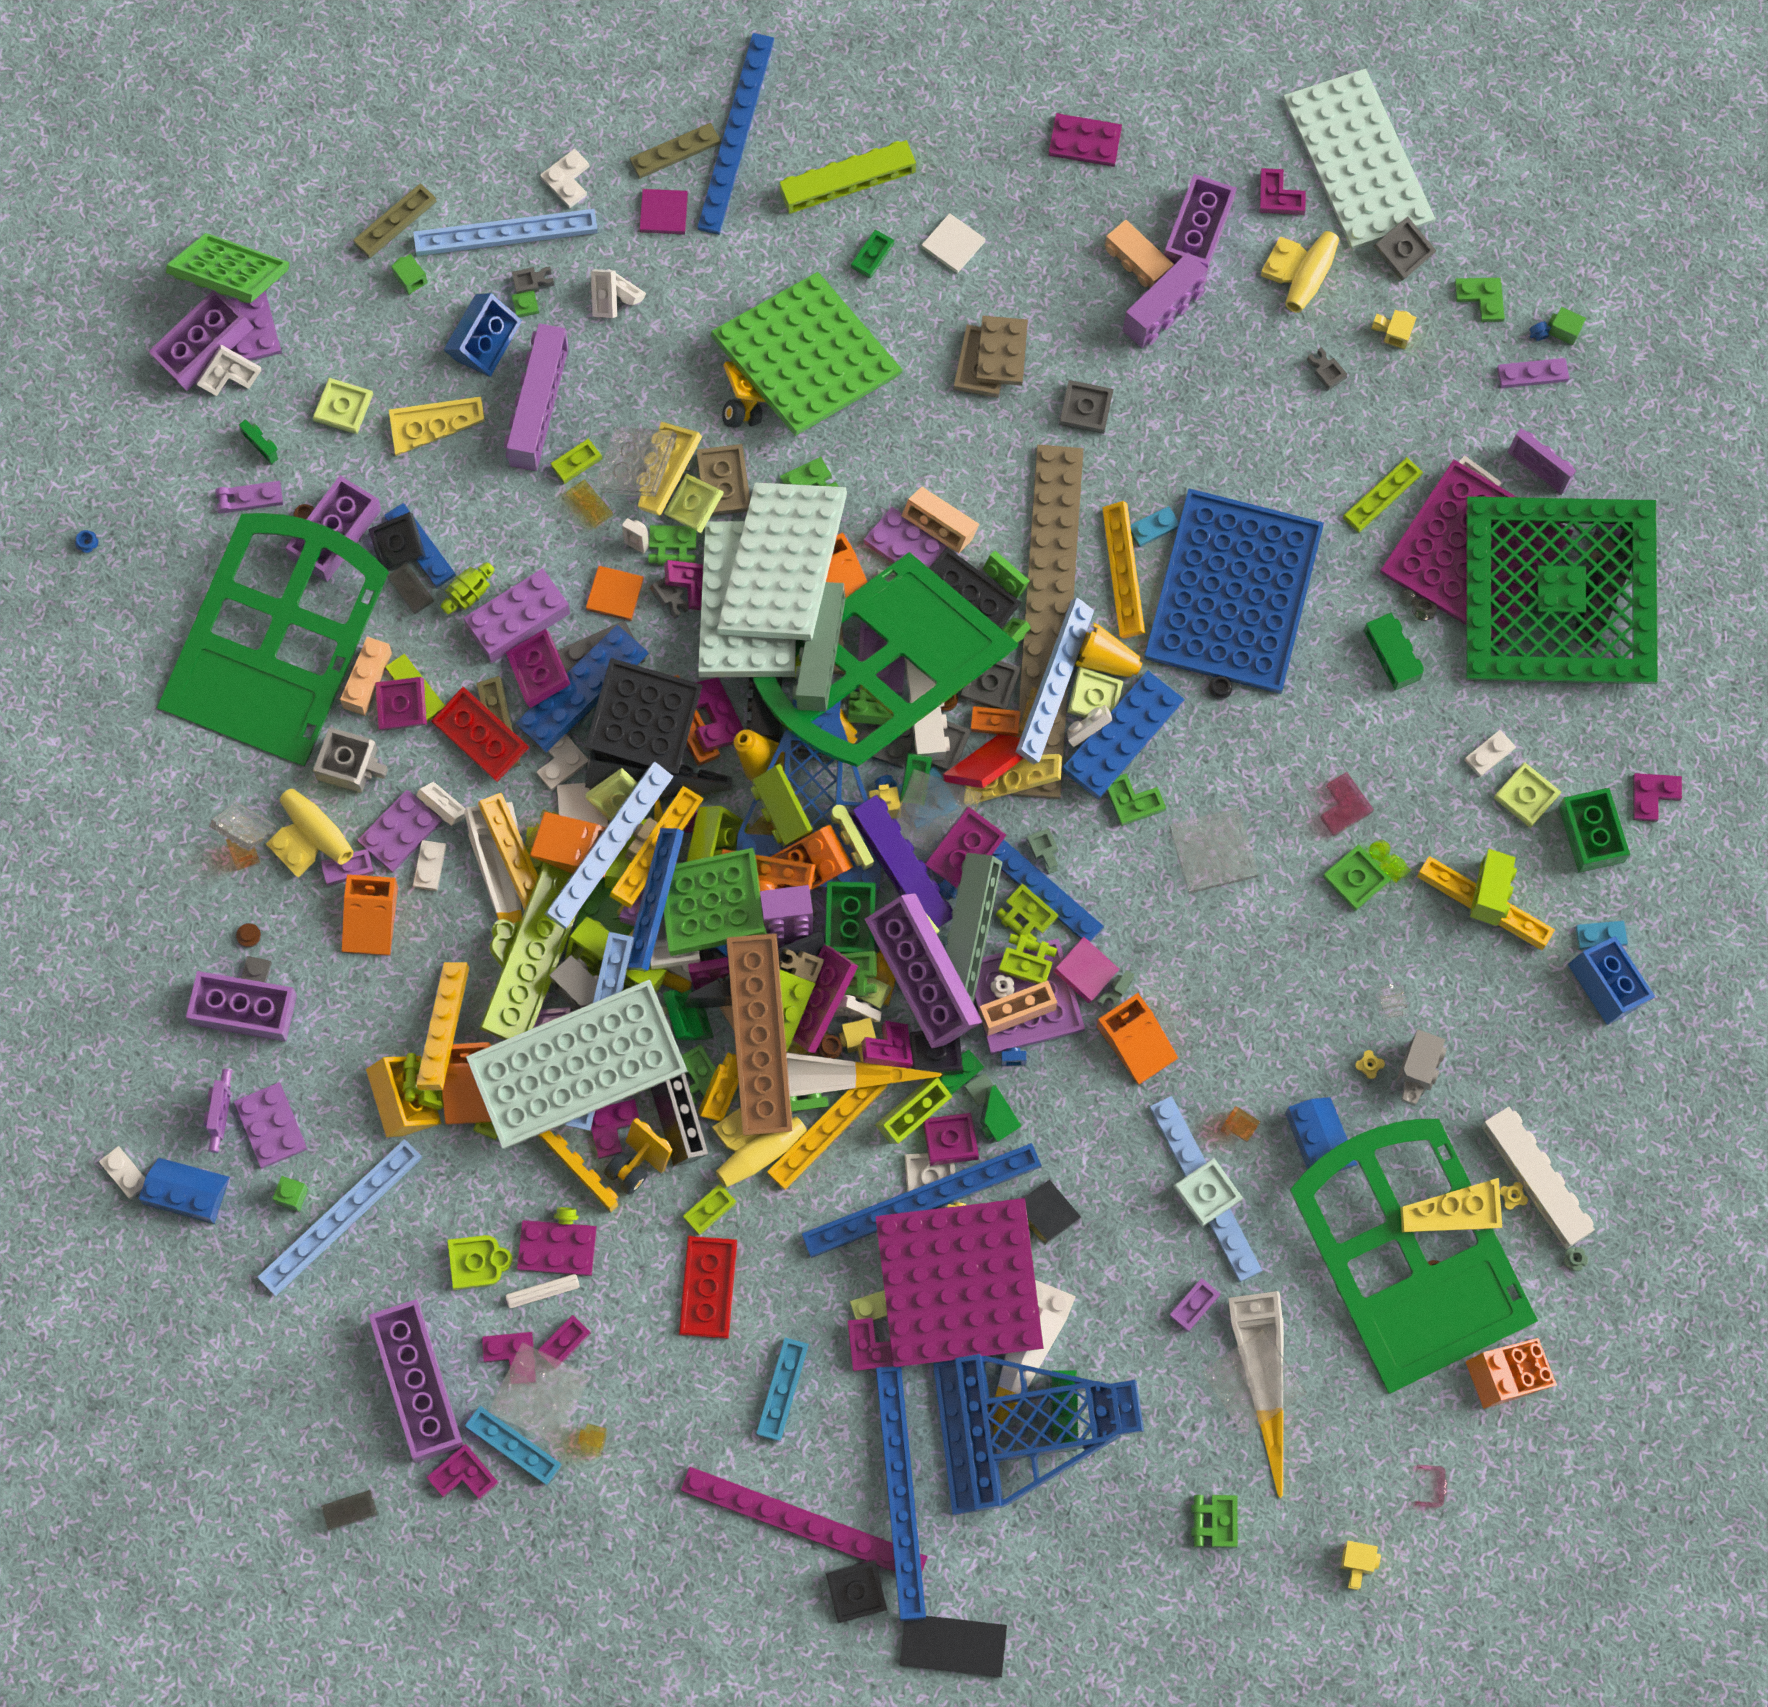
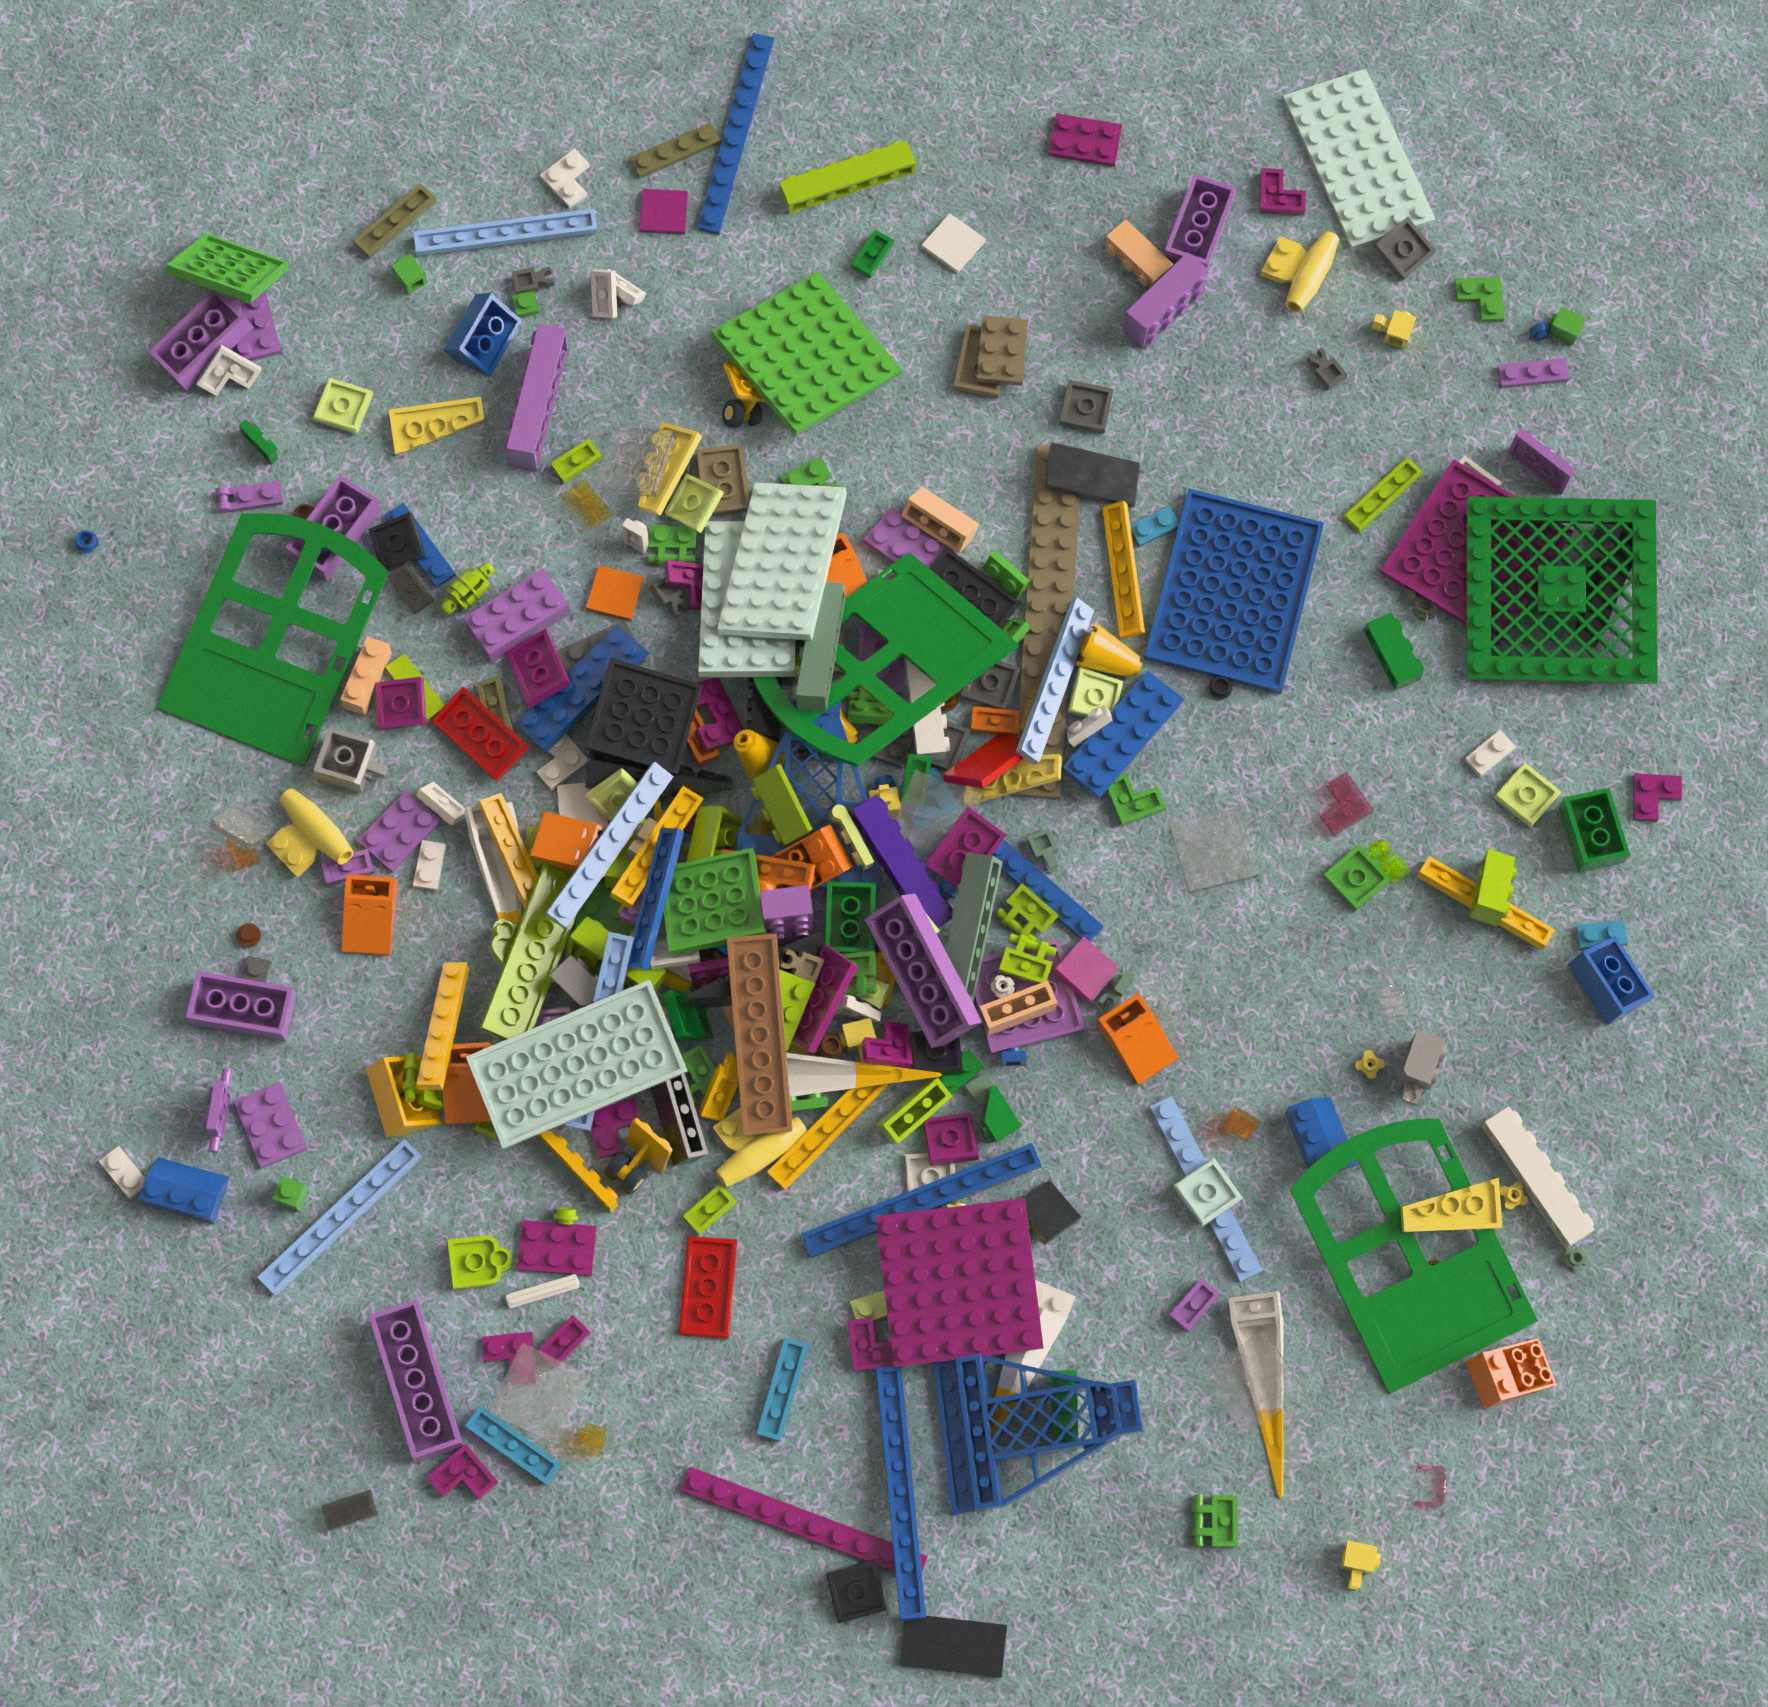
none -> black tile [1045,442,1140,507]

